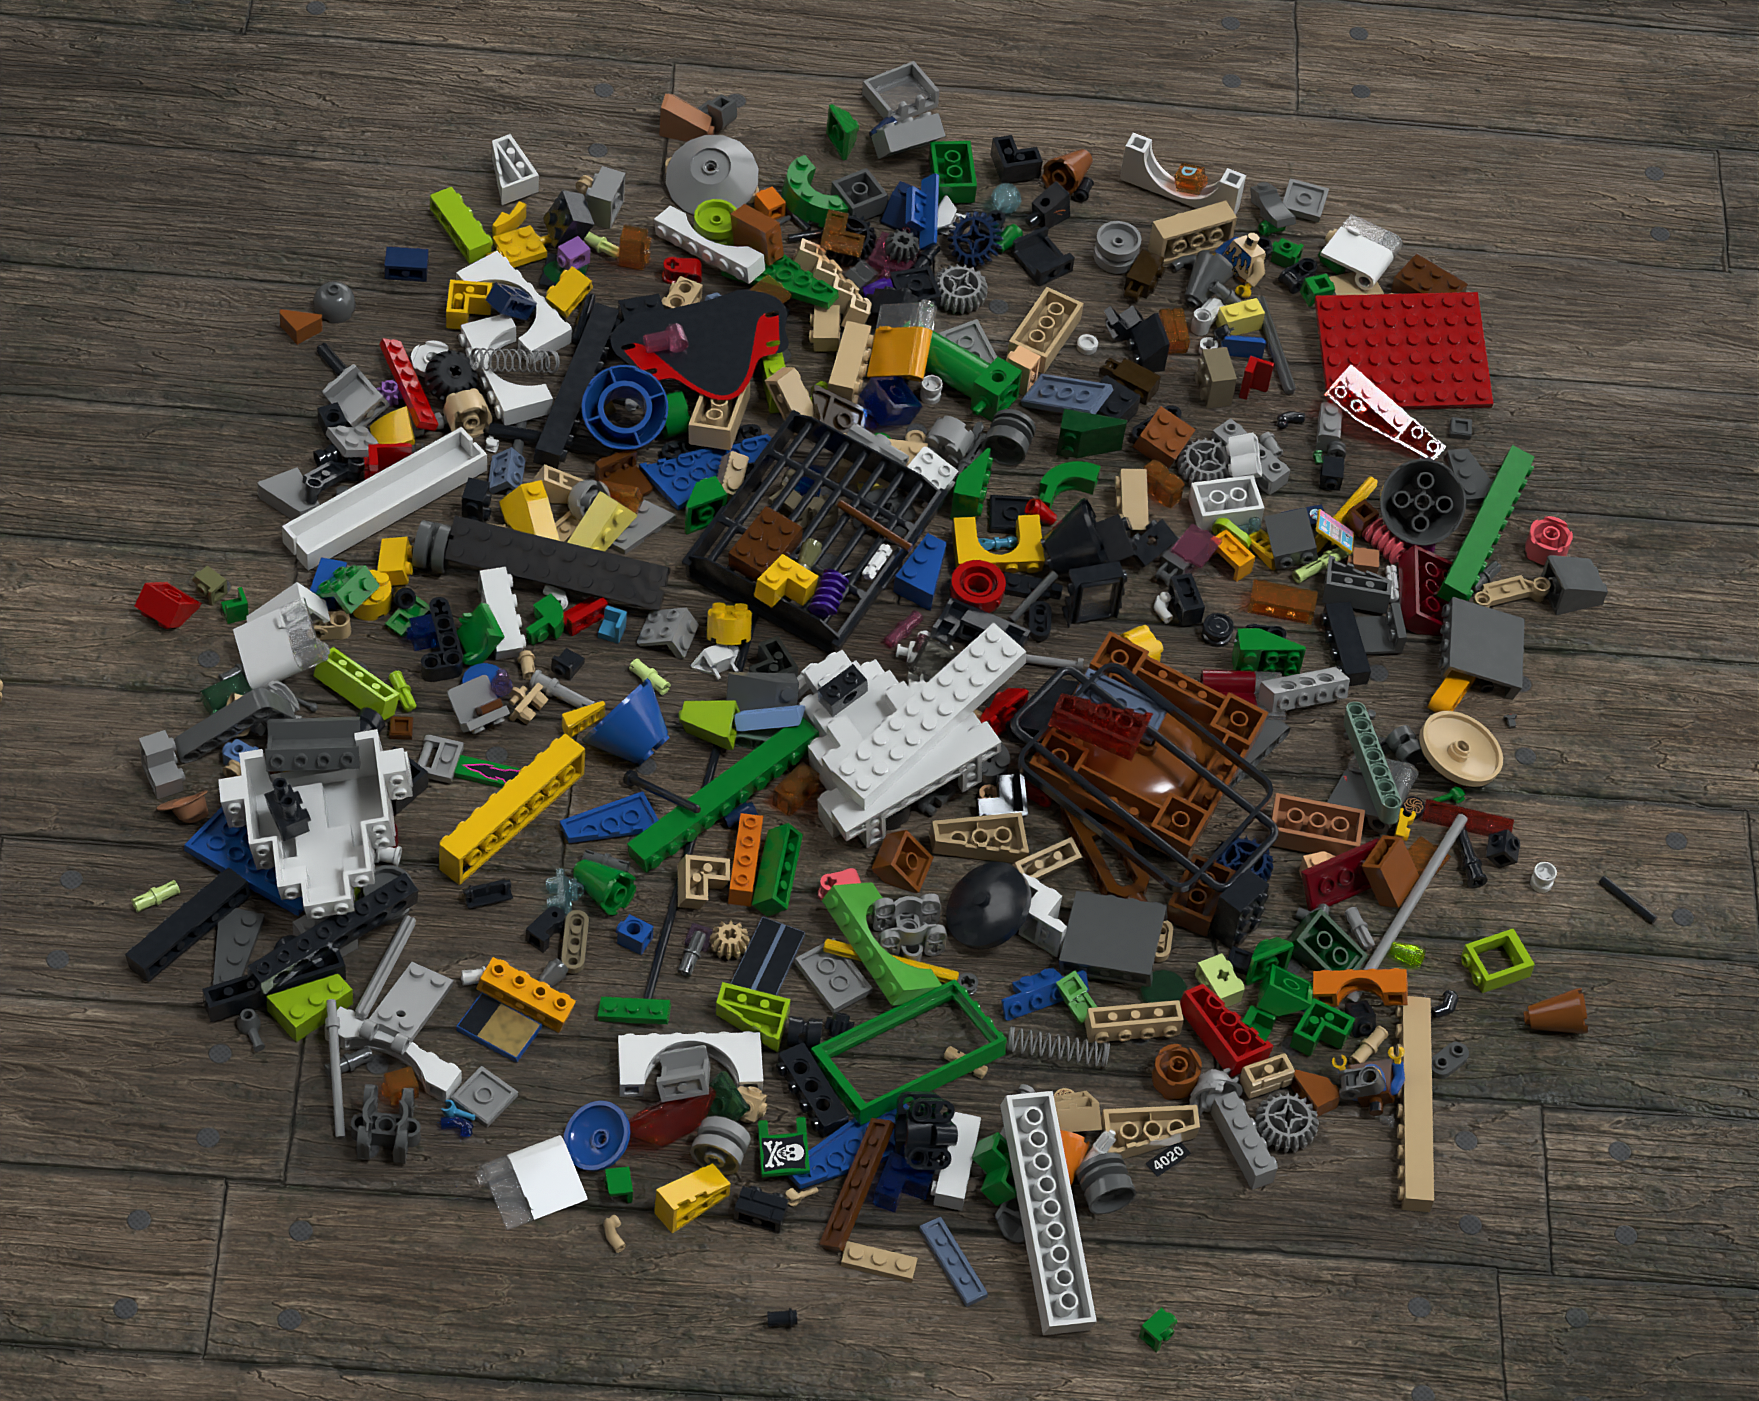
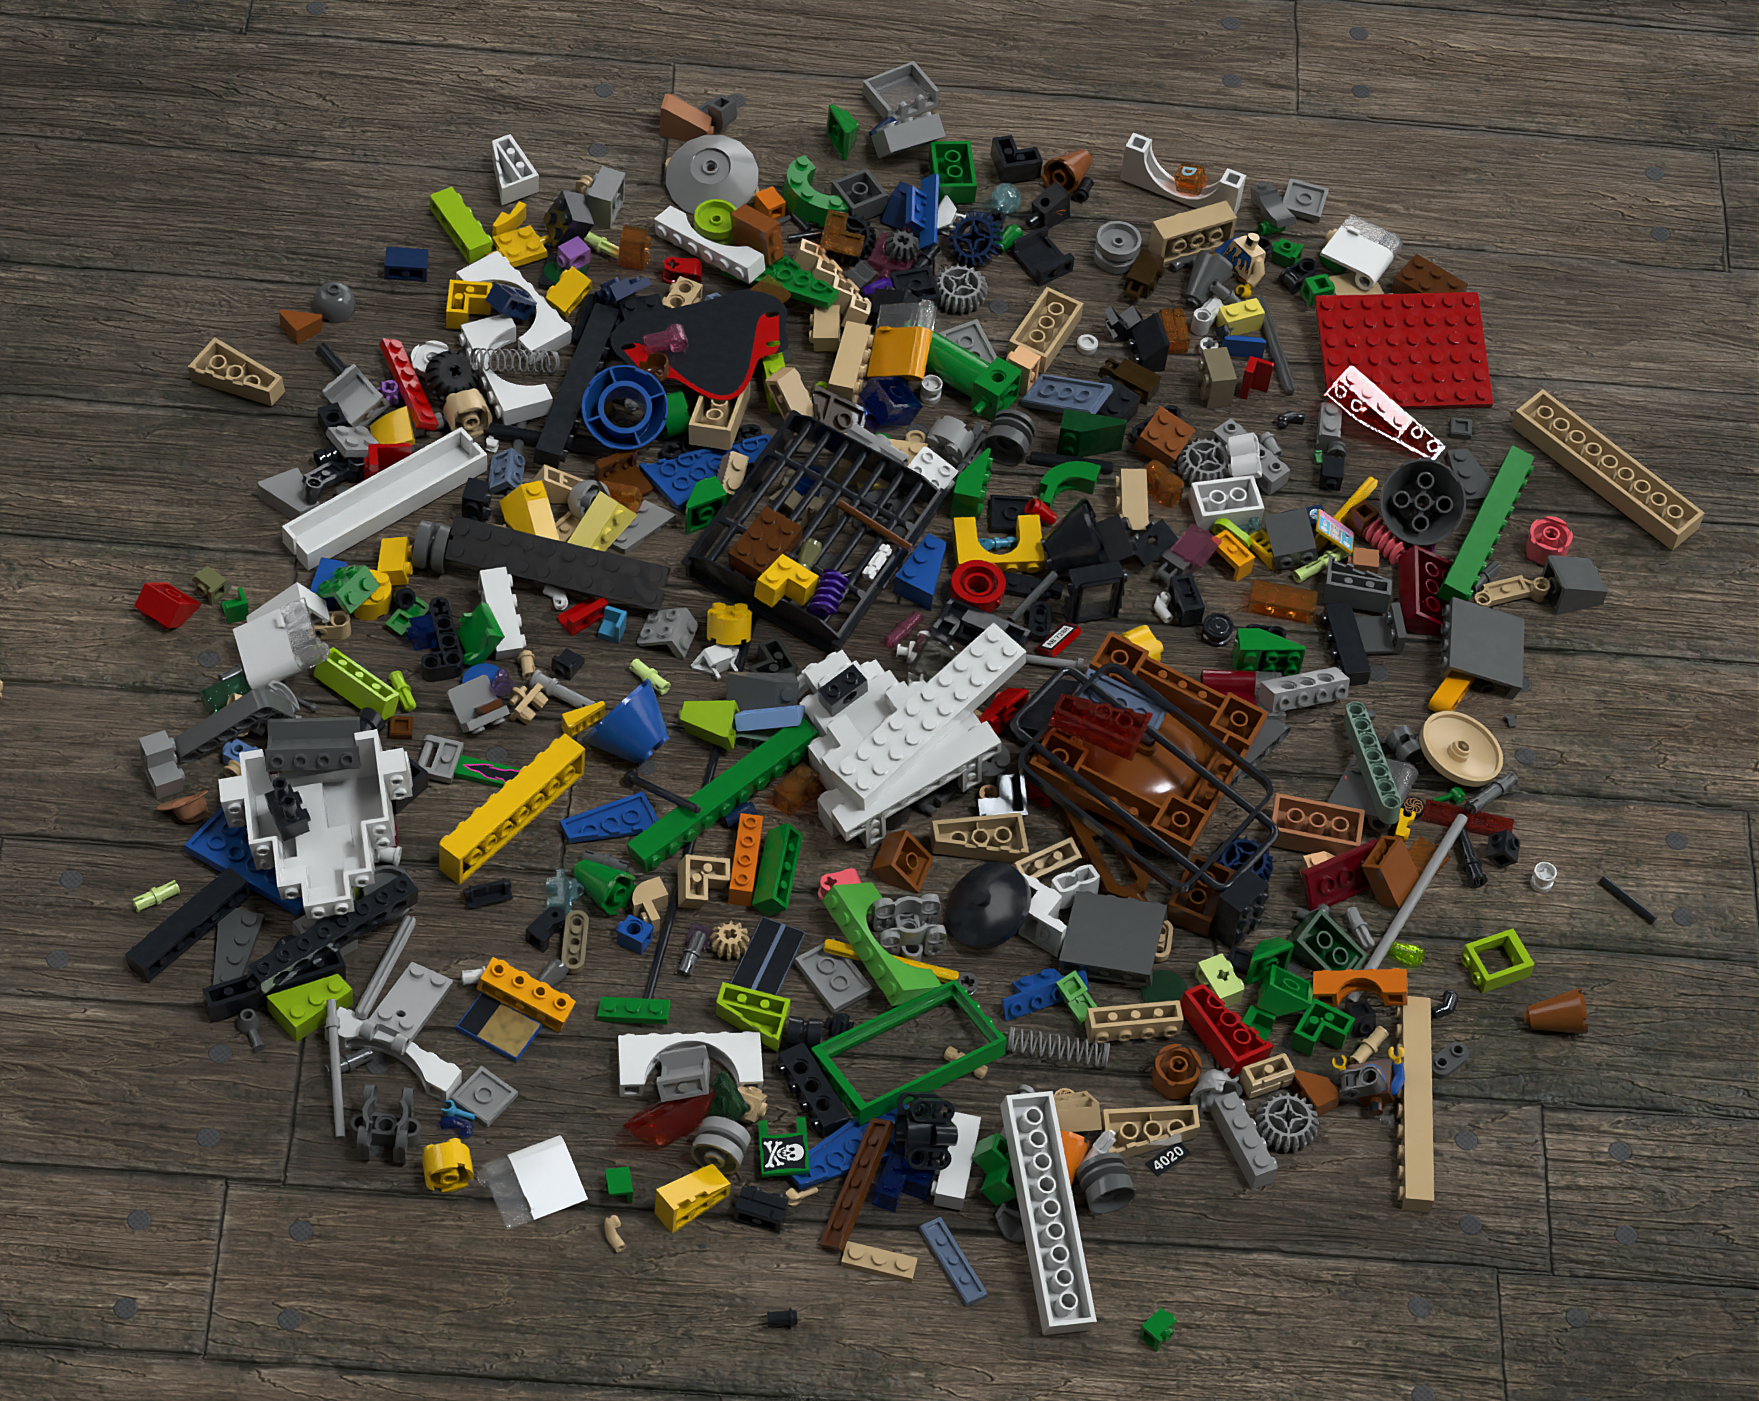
clear orange brick [381,1066,419,1106] -> none
green brick [526,593,565,646] -> none
blue dish [564,1101,630,1171] -> none
white axle [1385,565,1399,603] -> none
none -> tan wedge [188,337,285,406]
none -> yellow brick [422,1138,474,1192]
none -> dark blue plate [594,276,651,305]
none -> tan brick [632,876,668,933]
none -> reddish brown hair [638,352,670,383]
none -> black axle [1029,451,1114,474]
none -> tile [1036,623,1082,658]
none -> white brick [1051,865,1100,909]
none -> dark grey pin [1465,772,1518,815]
none -> tan brick [1511,389,1705,551]

